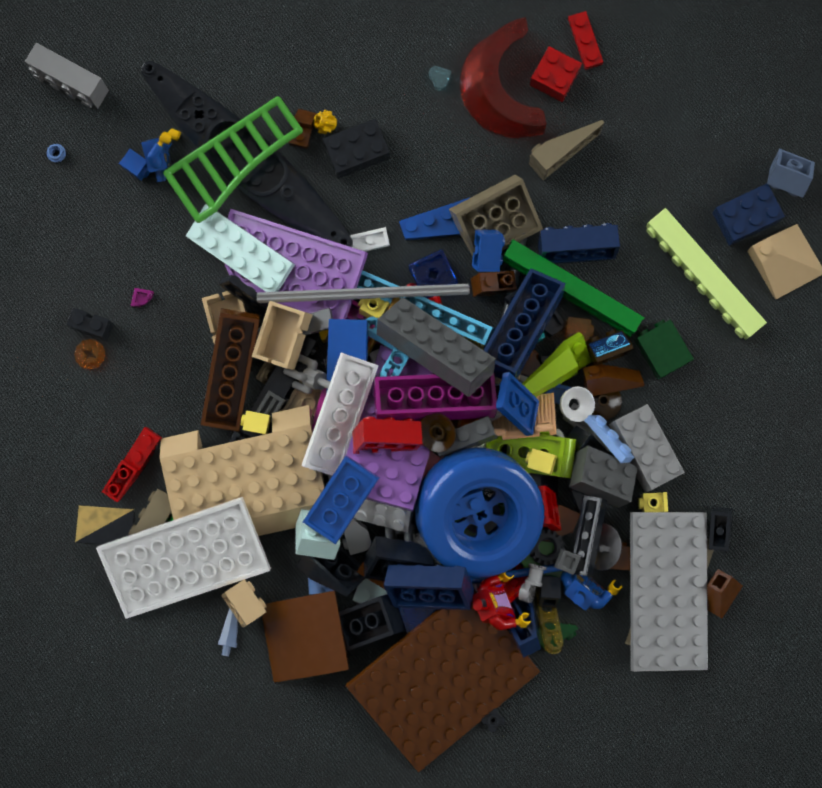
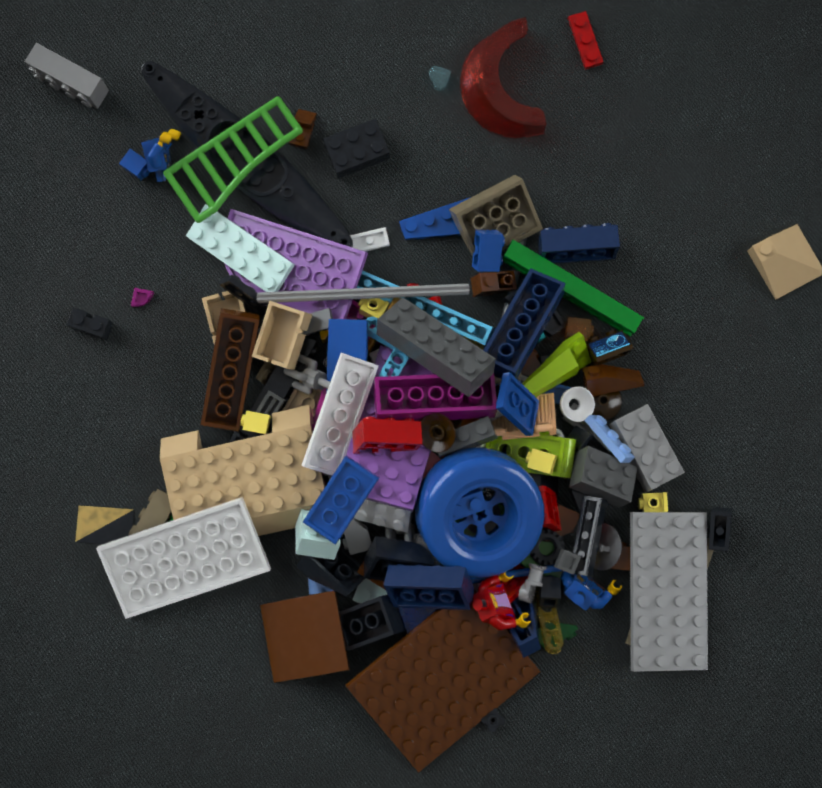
medium blue plate [47,144,66,163] -> none
clear orange gear [74,339,105,369] -> none
red slope [102,427,162,502] -> none
sand blue bar [218,608,238,657] -> none
tan brick [221,579,267,628] -> none
yellow gear [314,110,337,134] -> none
clear blue brick [408,250,458,299] -> none
dark tan slope [529,120,604,181] -> none
red brick [530,46,582,102] -> none
dark green brick [635,319,694,380] -> none
yellowish green brick [646,208,767,340] -> none
reddish brown slope [707,569,743,619] -> none
dark blue brick [712,184,785,246] -> none
sand blue brick [767,148,815,198] -> none

